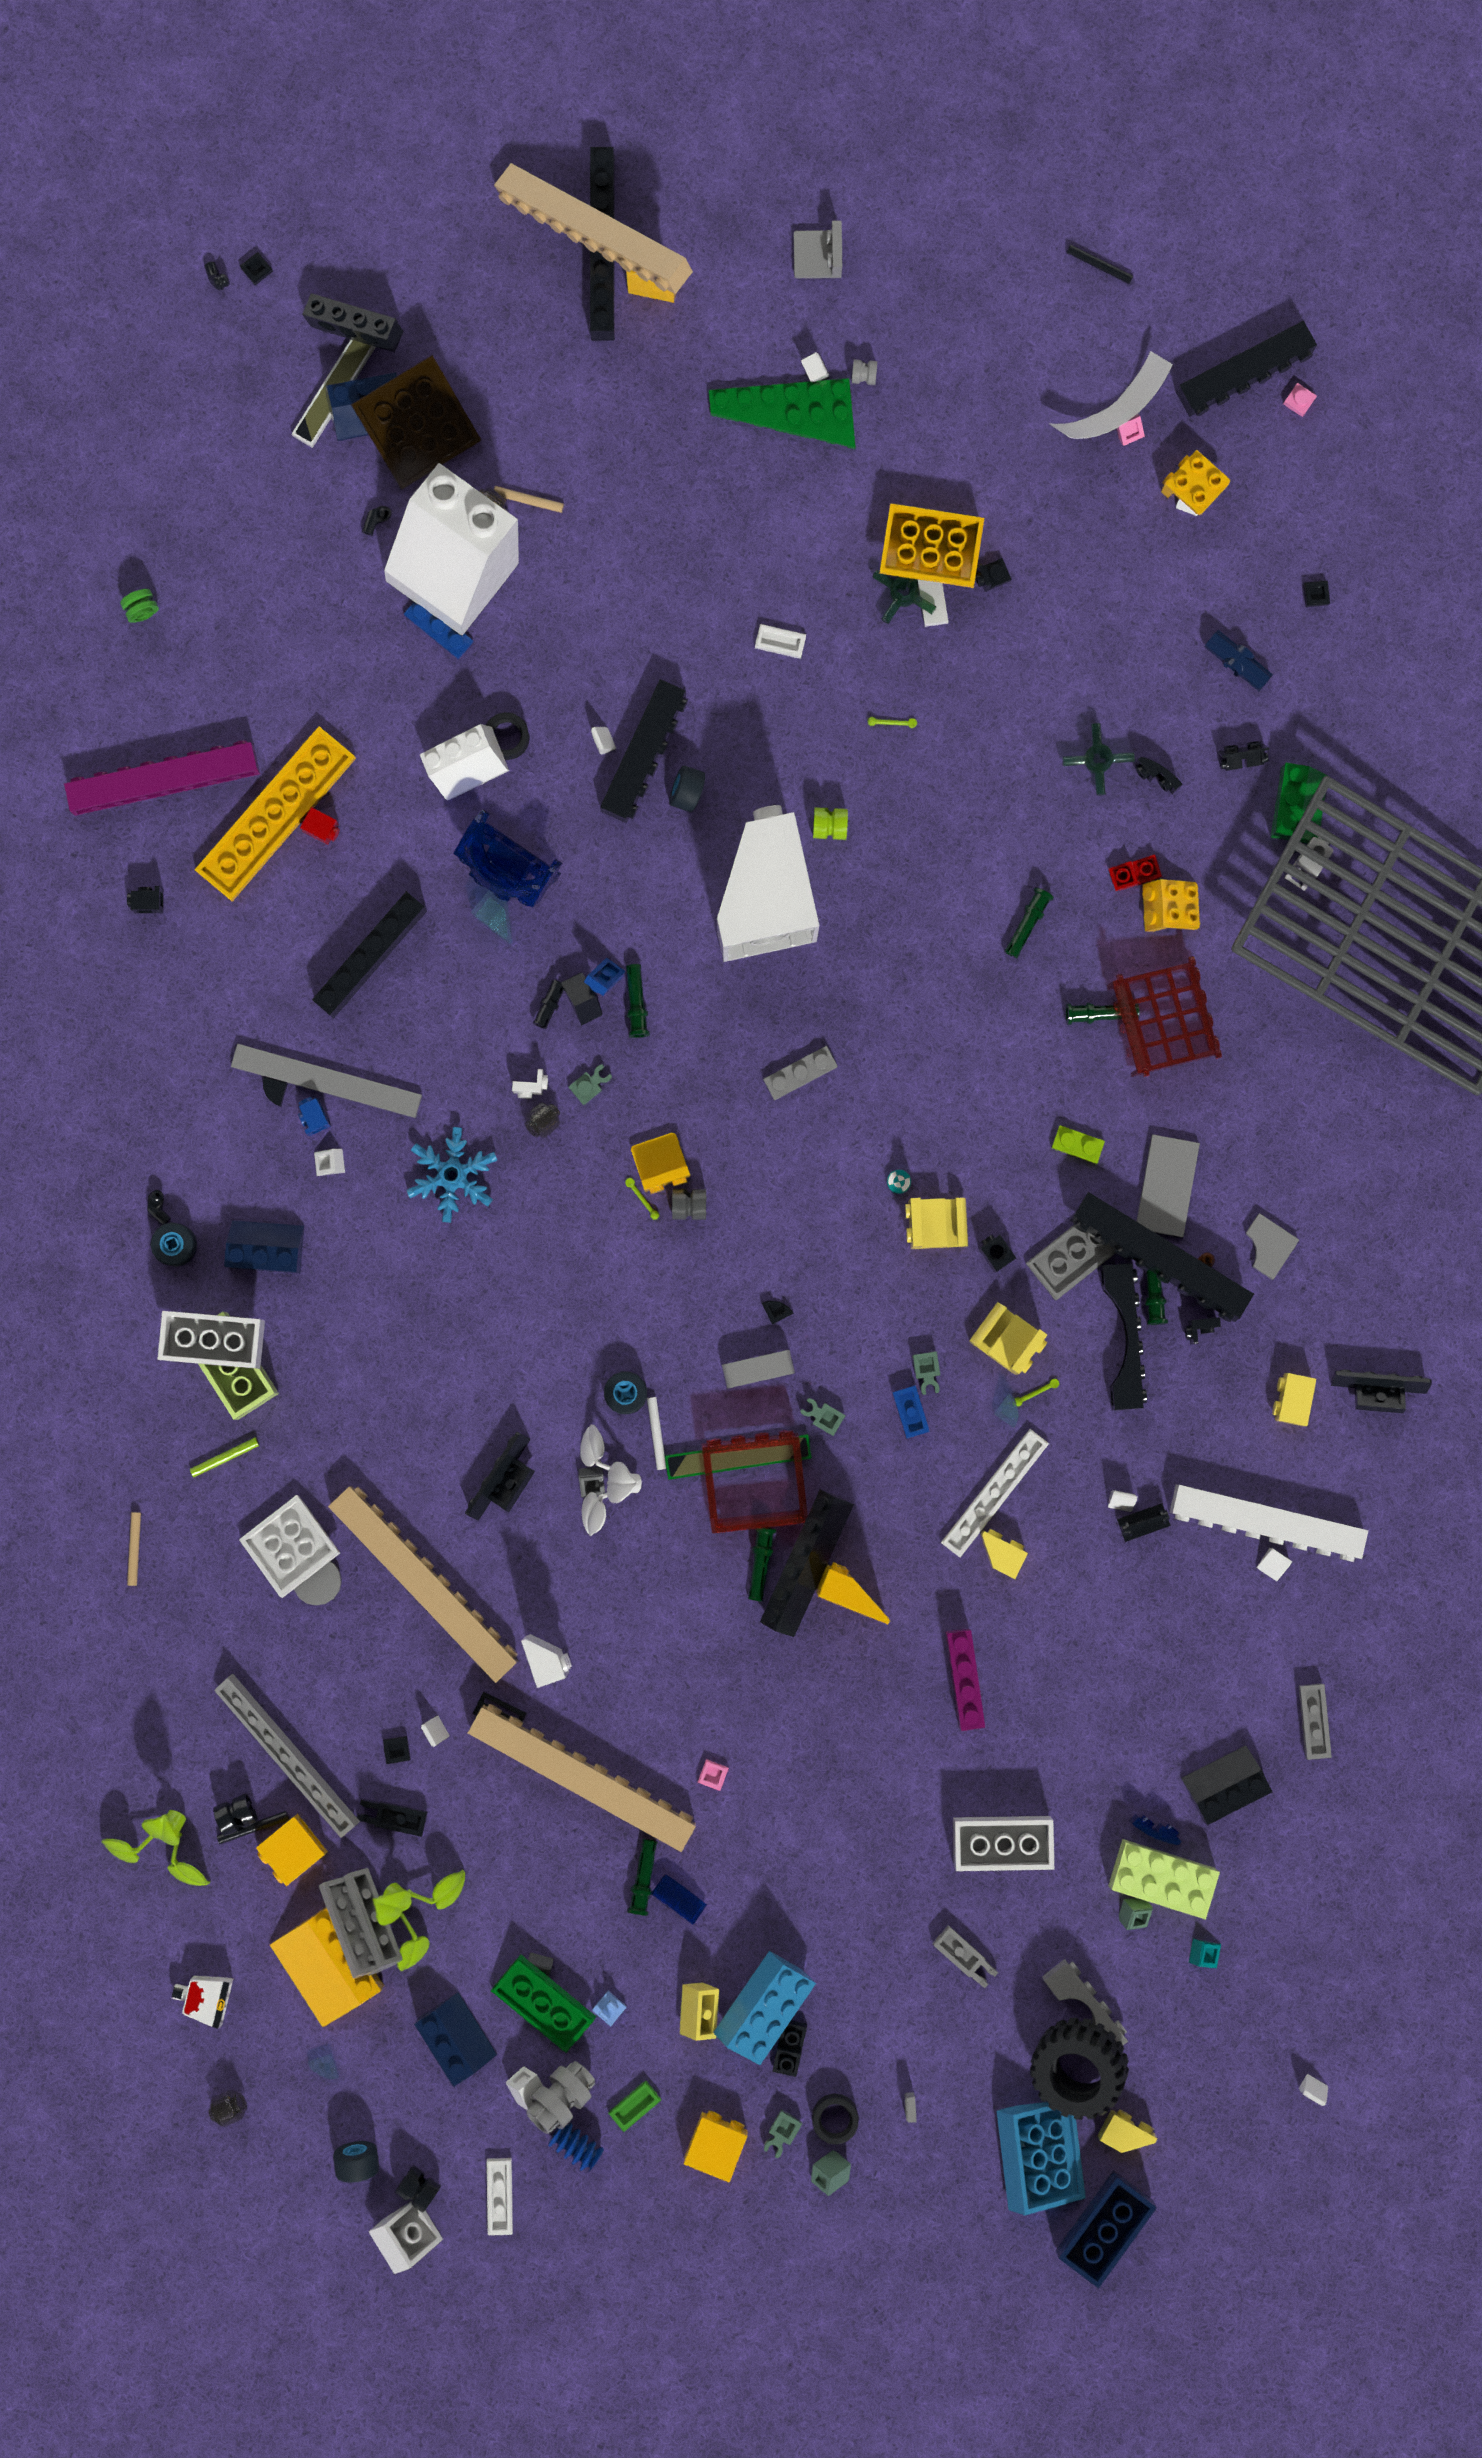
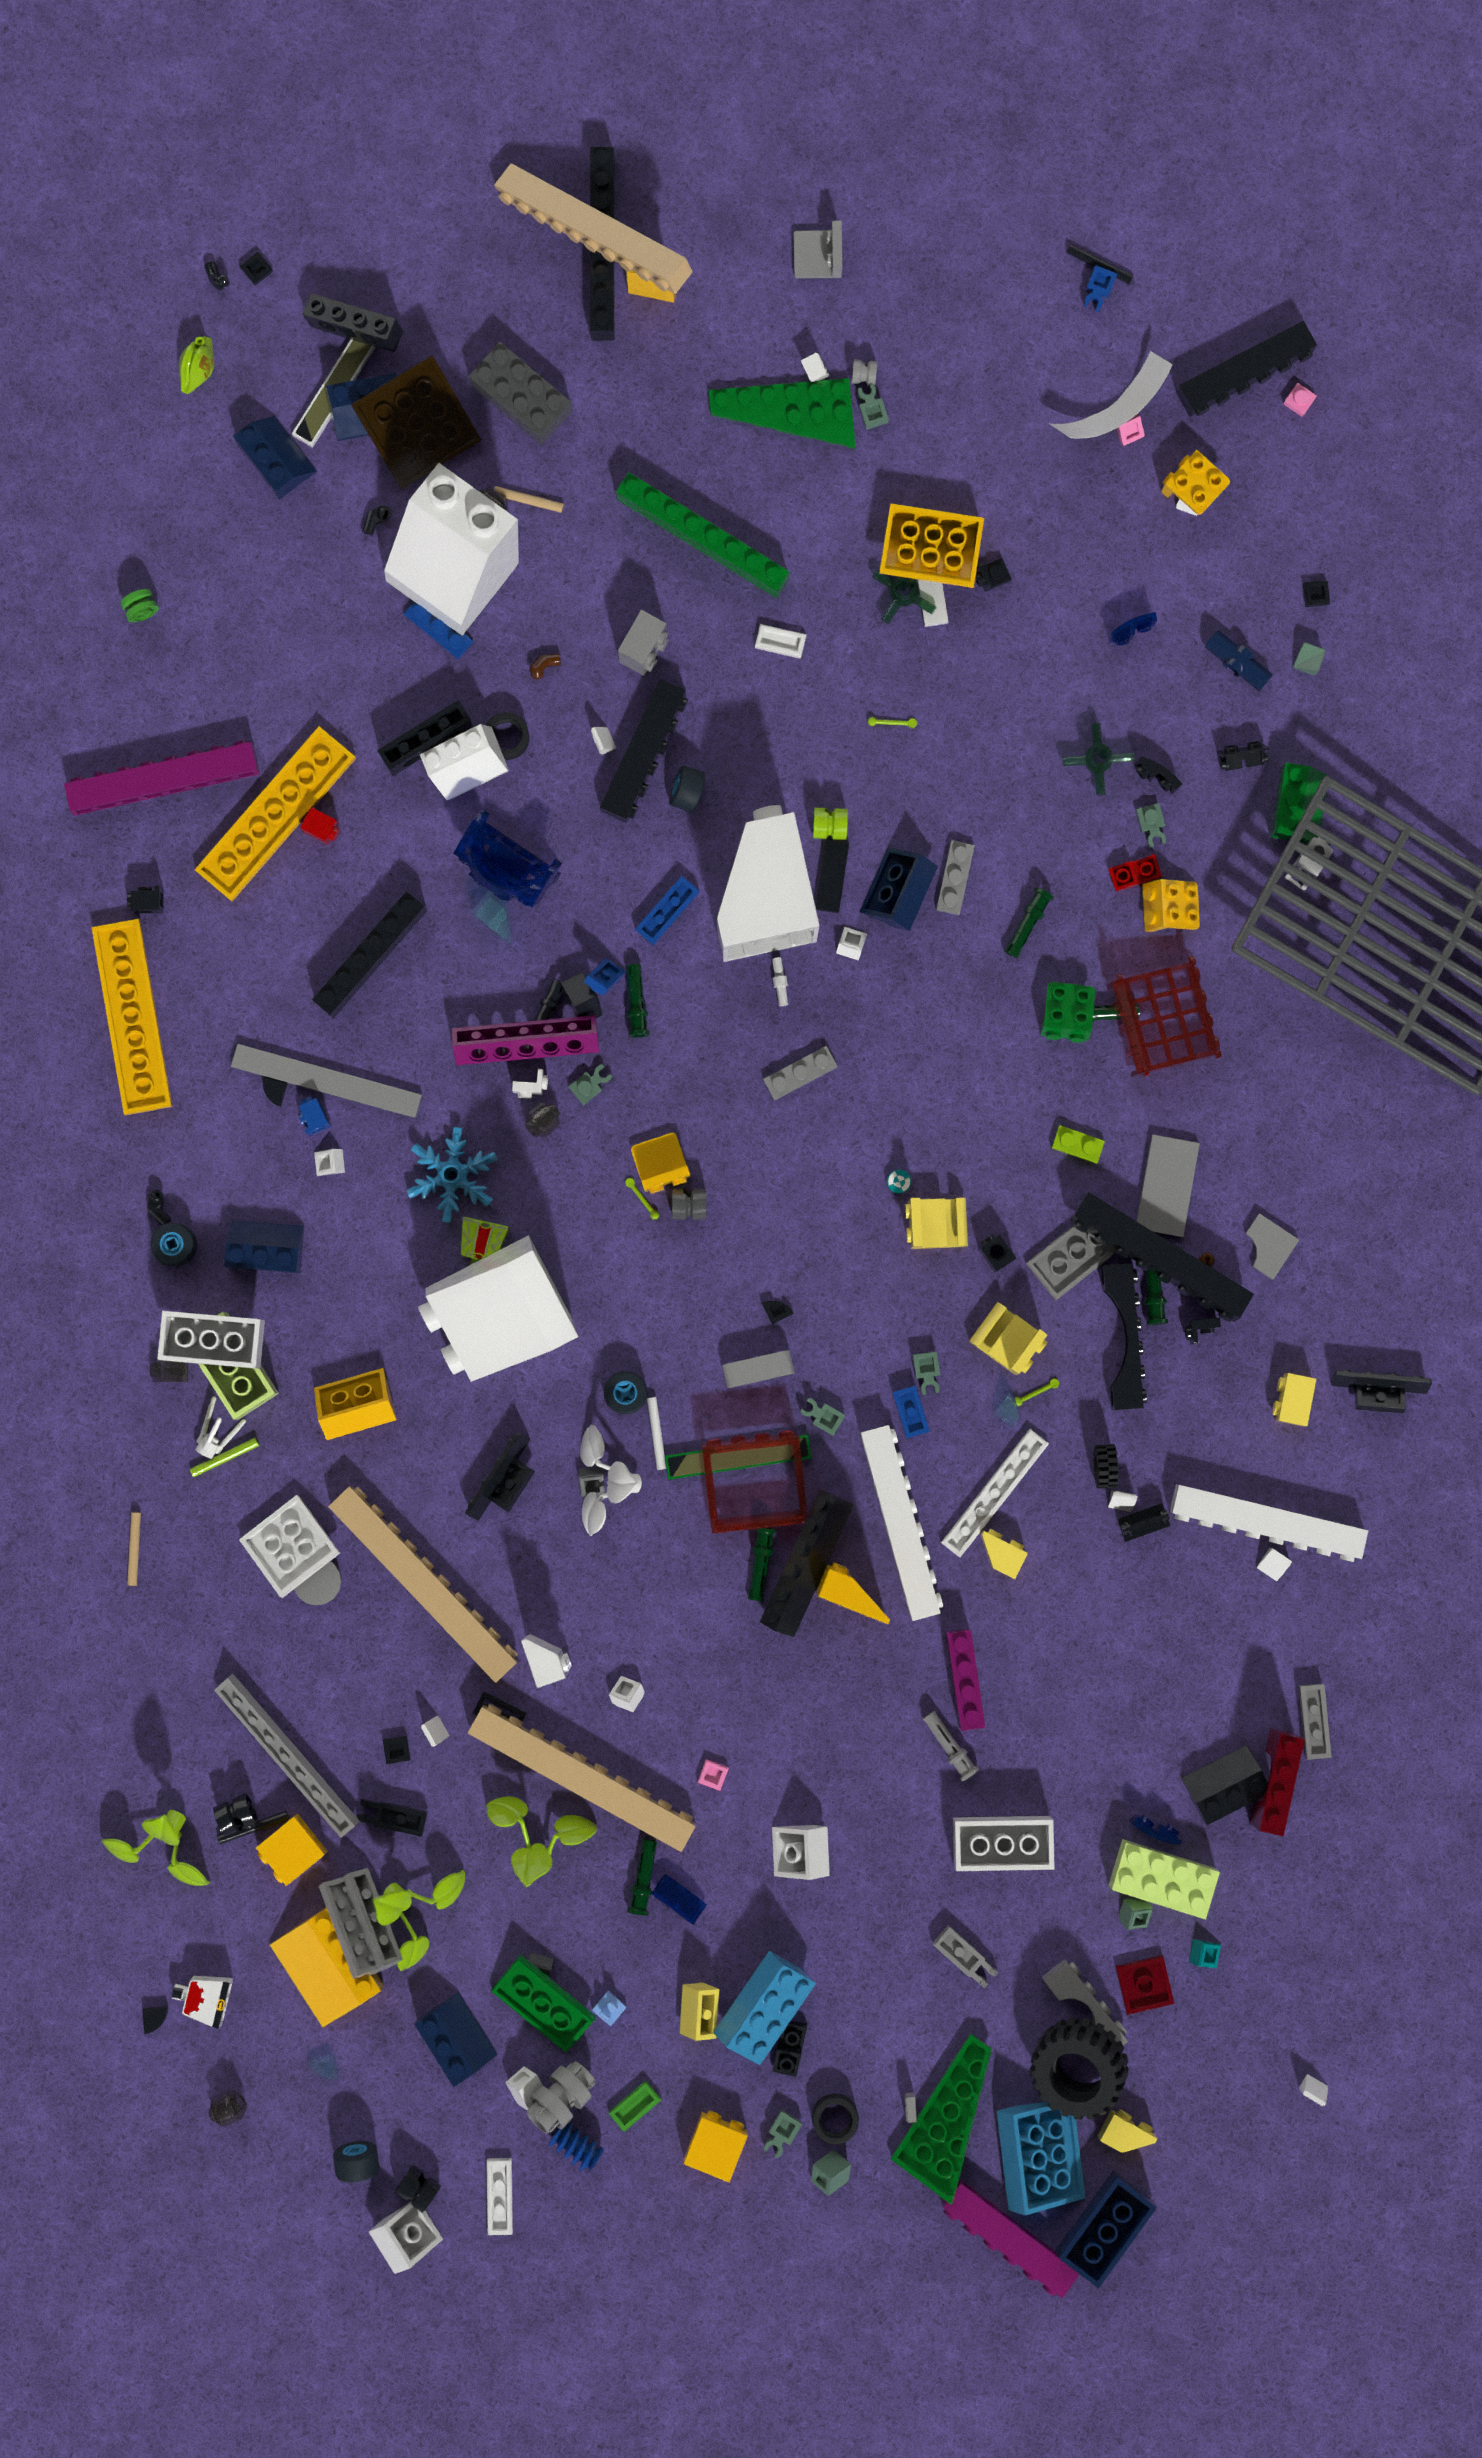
none -> yellow plate [91,919,173,1115]
none -> black tile [143,2006,168,2034]
none -> clear smoke bracket [149,1358,188,1382]
none -> lime hat [178,336,214,394]
none -> white plant [195,1396,246,1459]
none -> dark blue slope [233,416,317,500]
none -> yellow slope [314,1368,396,1440]
none -> black brick [377,700,473,776]
none -> white slope [418,1235,578,1382]
none -> magenta brick [452,1015,599,1065]
none -> lime torso [461,1217,510,1265]
none -> dark grey brick [468,342,573,446]
none -> lime plant [486,1796,598,1887]
none -> reddish brown arm [529,654,561,679]
none -> white slope [609,1676,645,1712]
none -> green brick [616,472,790,599]
none -> light grey brick [618,610,669,676]
none -> blue plate [635,876,700,946]
none -> white bar [772,957,788,1006]
none -> white slope [772,1825,830,1880]
none -> black tile [816,839,849,914]
none -> white slope [836,927,867,960]
none -> sand green plate [858,384,889,430]
none -> dark blue slope [860,847,938,931]
none -> white brick [860,1425,943,1621]
none -> green wing [891,2034,992,2204]
none -> light grey pin [923,1710,979,1781]
none -> light grey plate [936,840,975,915]
none -> magenta brick [942,2178,1080,2298]
none -> green bracket [1040,982,1095,1043]
none -> blue plate [1084,265,1117,312]
none -> black tyre [1093,1444,1119,1489]
none -> clear blue slope [1108,612,1157,646]
none -> dark red tile [1115,1955,1175,2015]
none -> sand green plate [1135,803,1166,848]
none -> dark red arch [1250,1728,1305,1837]
none -> sand green slope [1293,642,1326,676]

